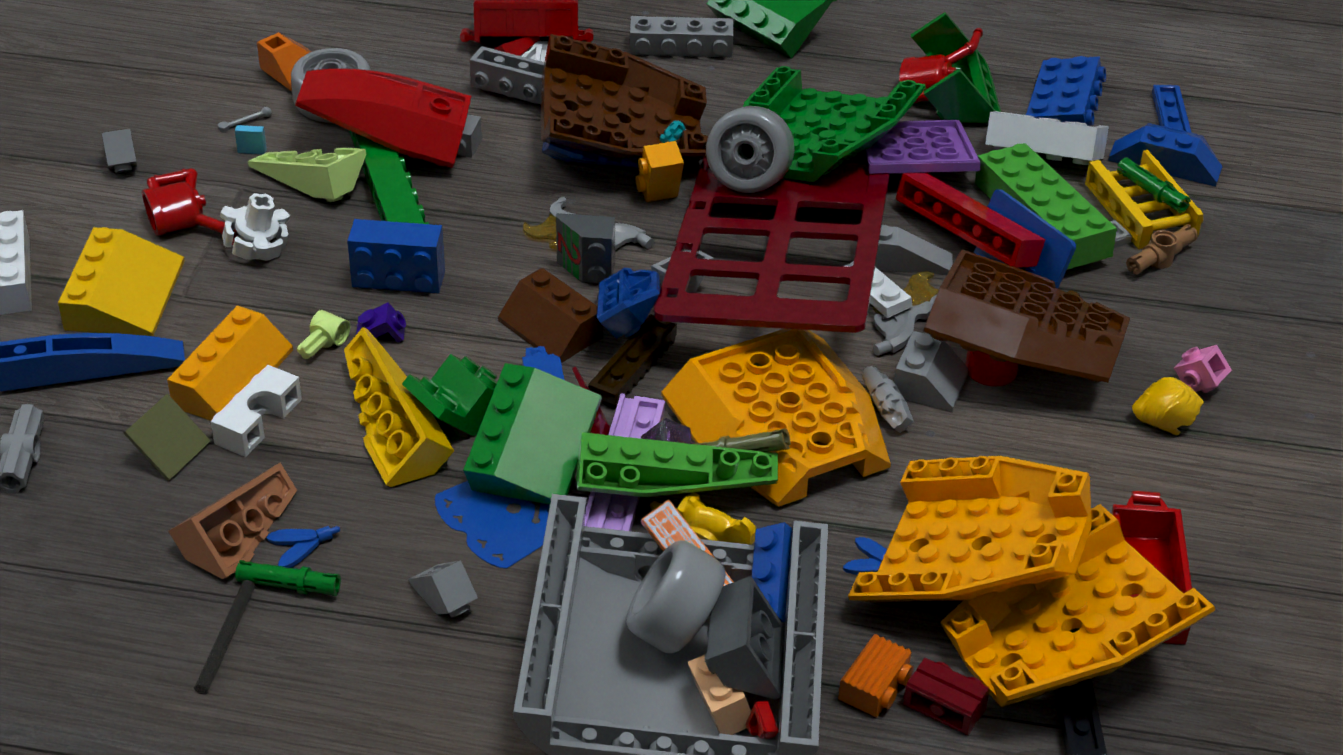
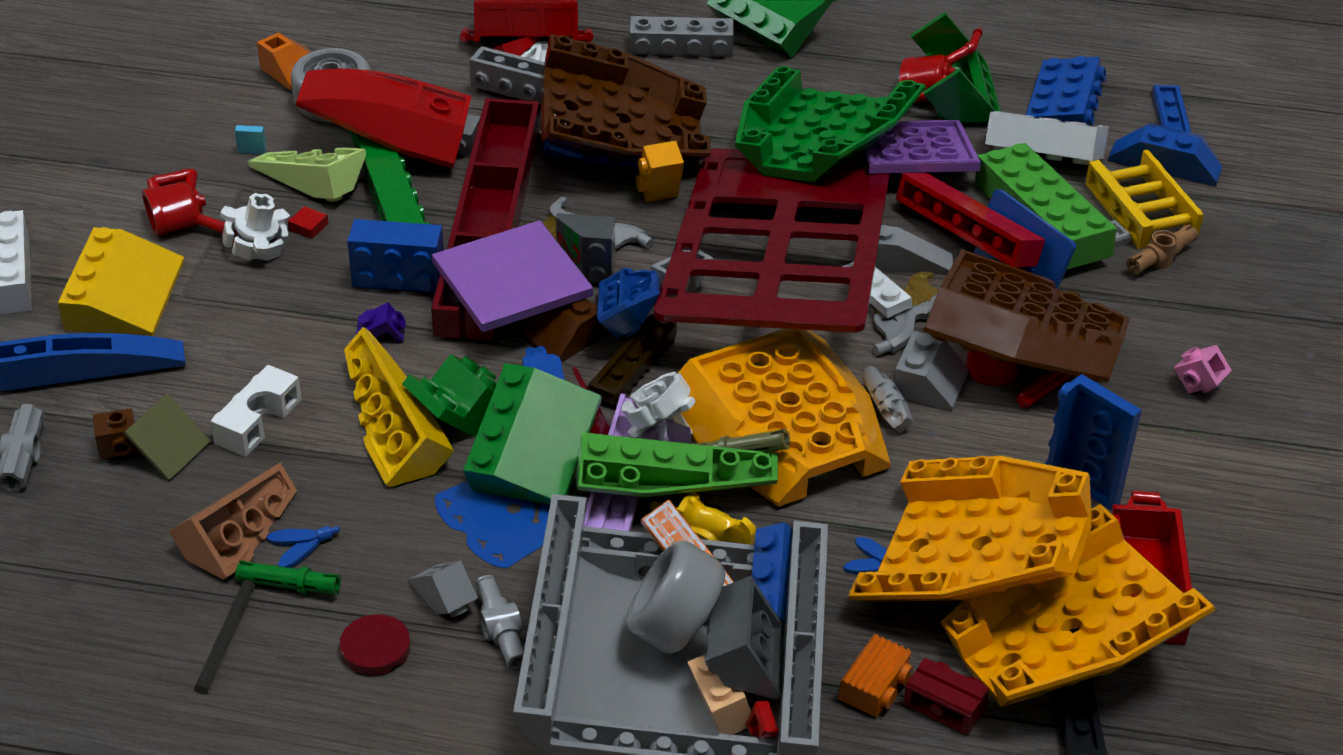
light grey slope [102,129,137,173] -> none
light orange slope [167,305,293,421] -> none
light grey hinge [218,107,272,132] -> none
yellowish green axle [297,310,351,359] -> none
teal piece [660,120,685,143] -> none
light grey wheel [706,106,794,193] -> none
green pin [1117,157,1191,213] -> none
yellow hair [1132,377,1204,435] -> none
none -> reddish brown brick [93,408,140,460]
none -> red tile [287,206,329,239]
none -> dark red tile [340,614,411,676]
none -> dark red piece [431,98,540,341]
none -> medium lavender tile [432,220,593,332]
none -> light grey pin [475,575,524,670]
none -> white piece [621,371,696,443]
none -> red axle [1015,371,1072,409]
none -> blue bracket [1045,374,1142,511]

